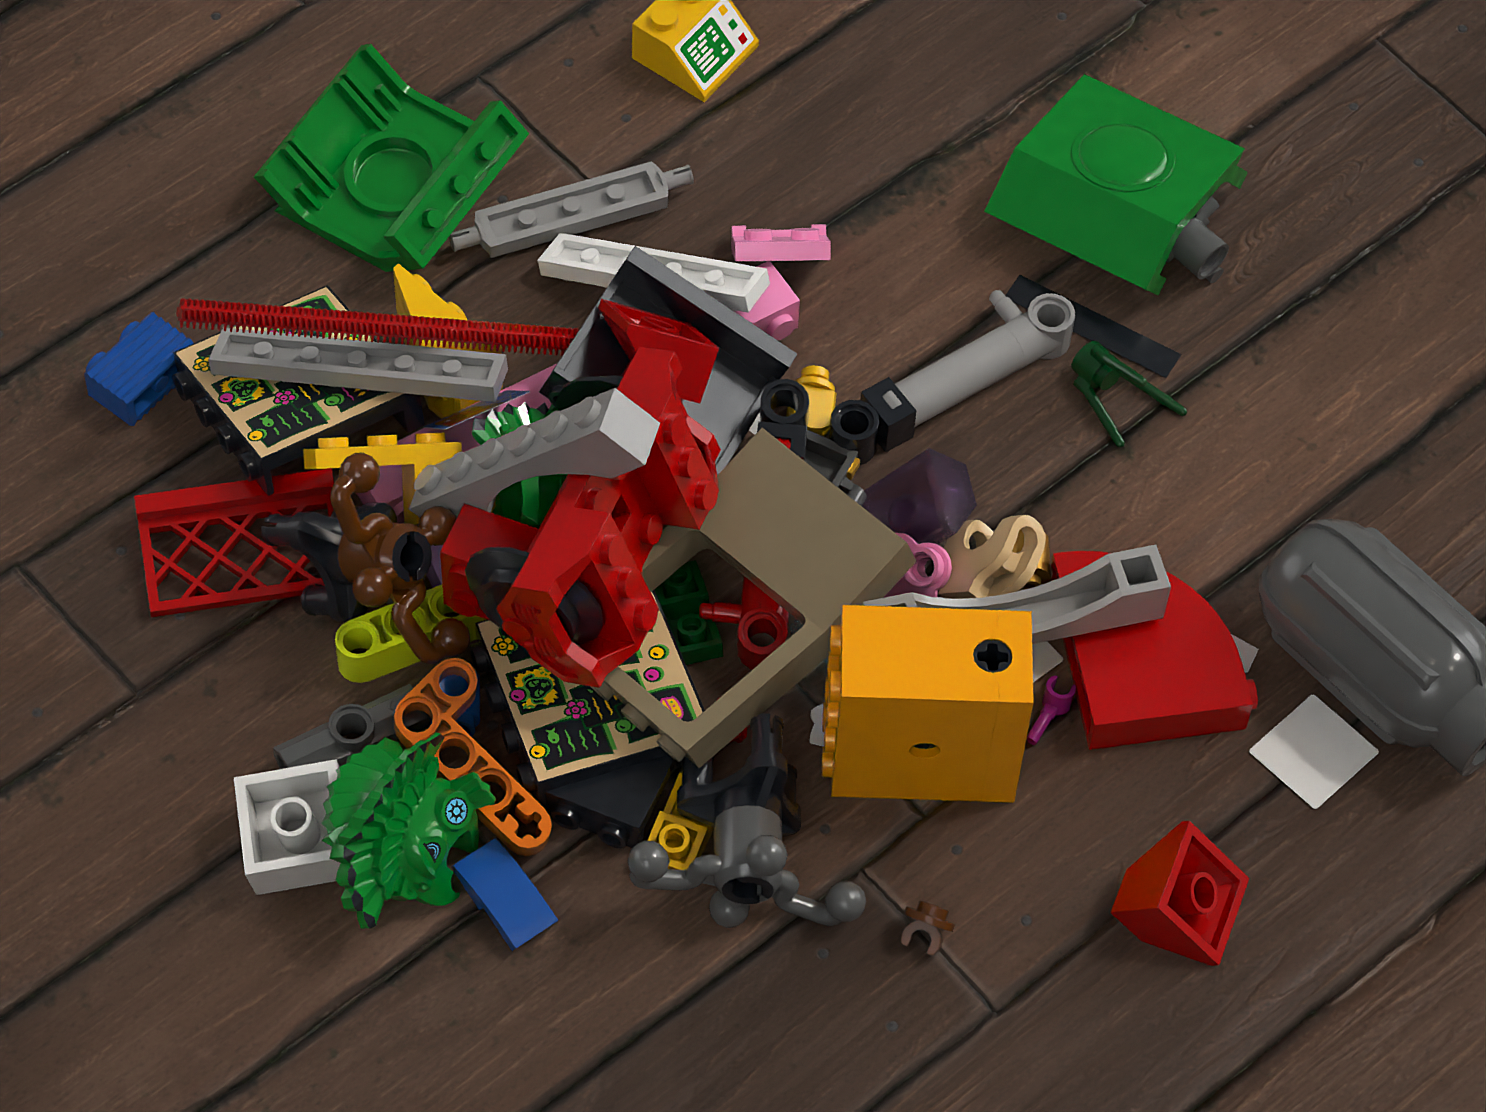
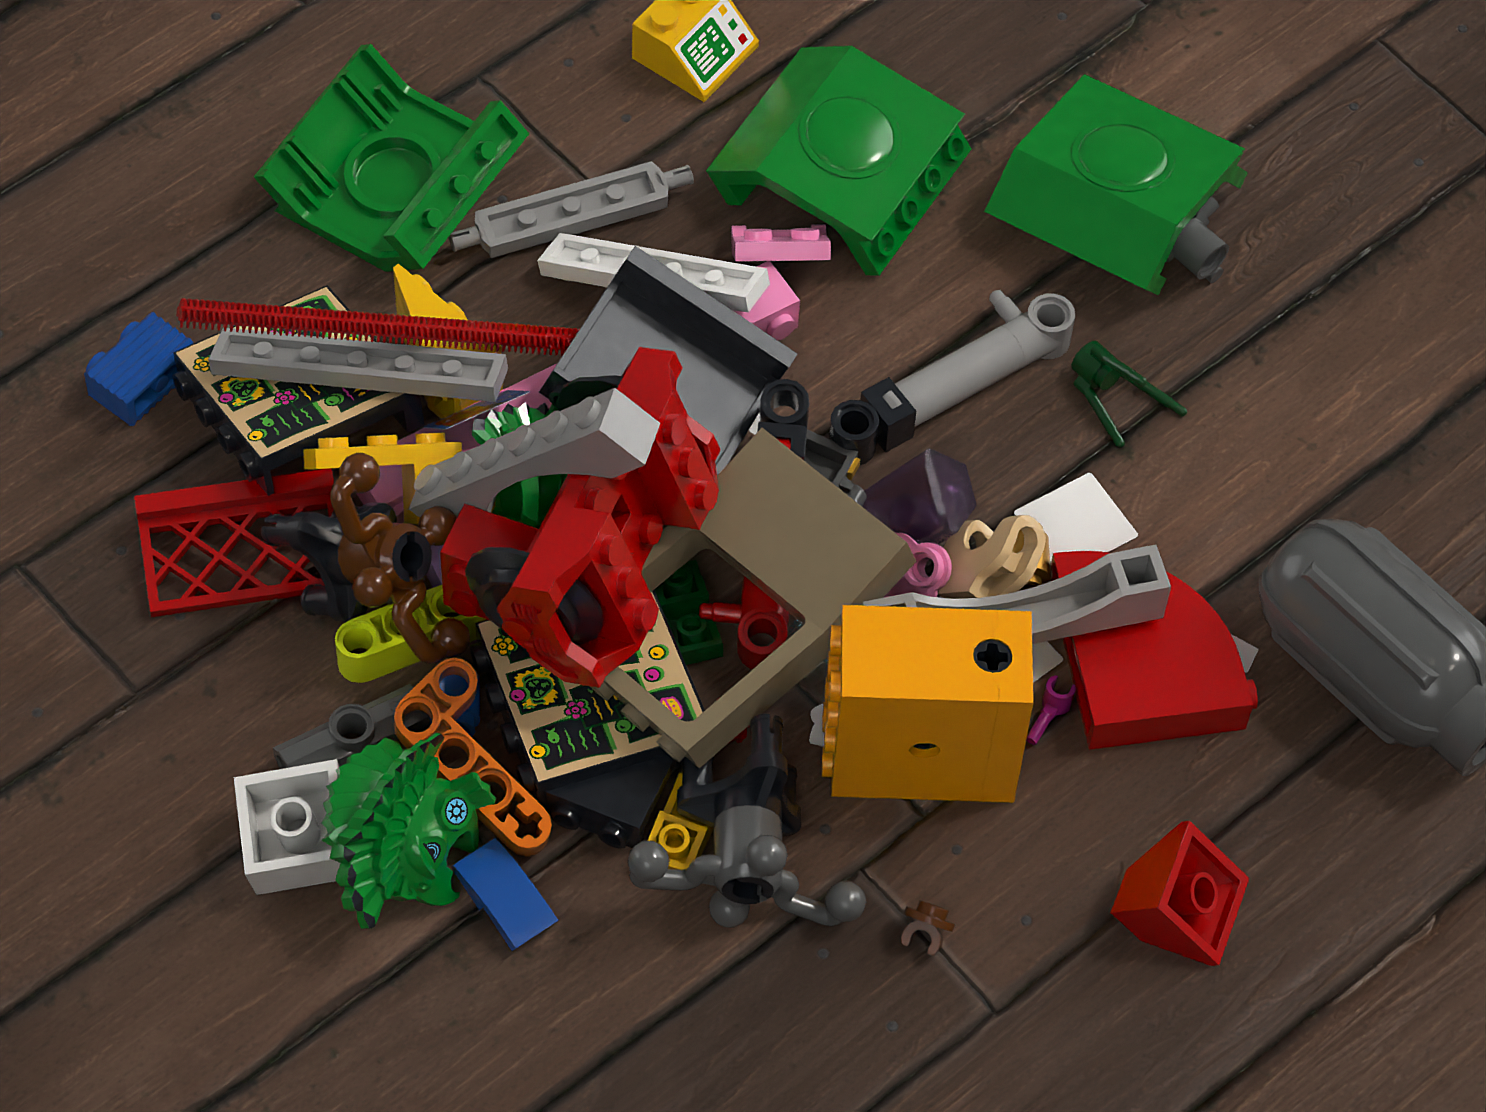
red slope [598,299,719,404] -> none
yellow arm [786,365,837,437] -> none
black sticker [1005,275,1182,378] -> none
white sticker [1249,695,1379,809] -> none
none -> green panel [706,46,972,276]
none -> white sticker [1014,473,1138,562]

